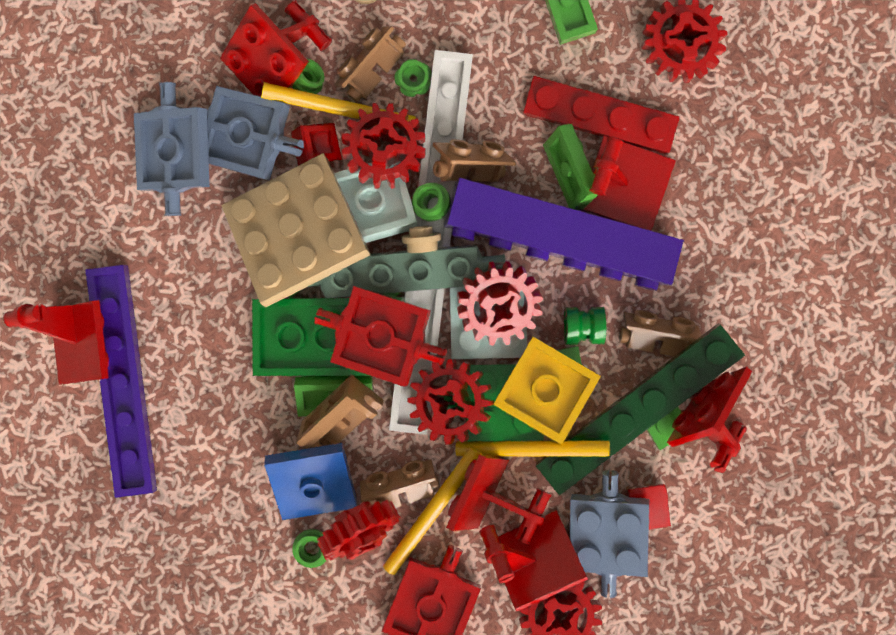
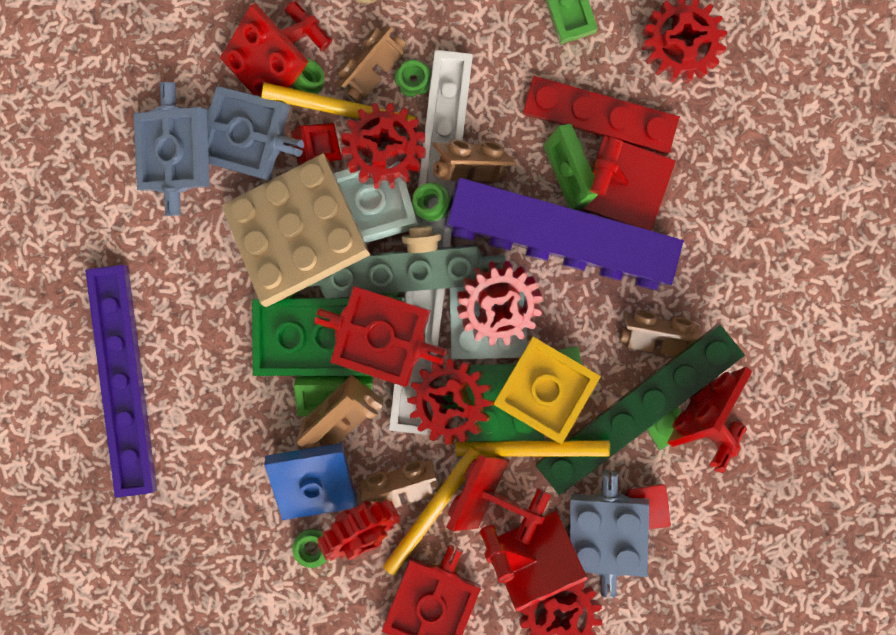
red plate [3,300,109,385] -> none
green wheel [563,307,607,345] -> none

